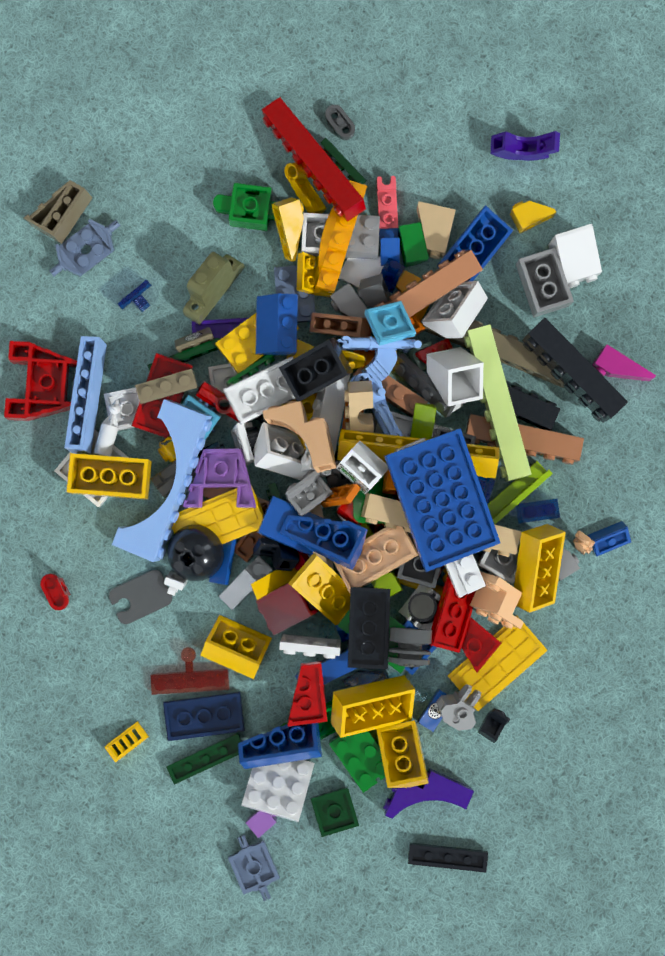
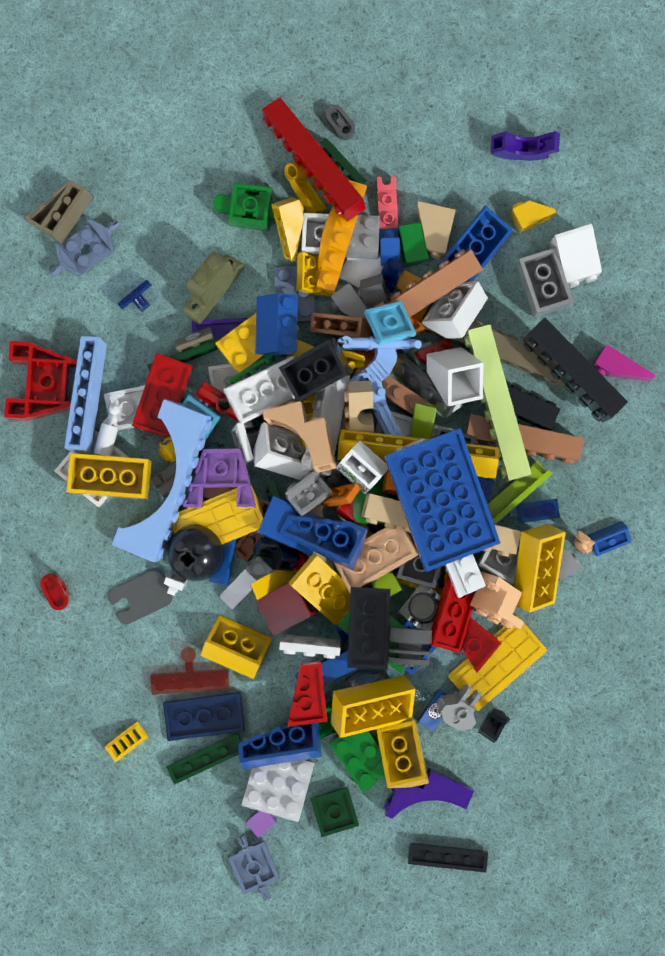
dark tan brick [135,369,198,404] -> none

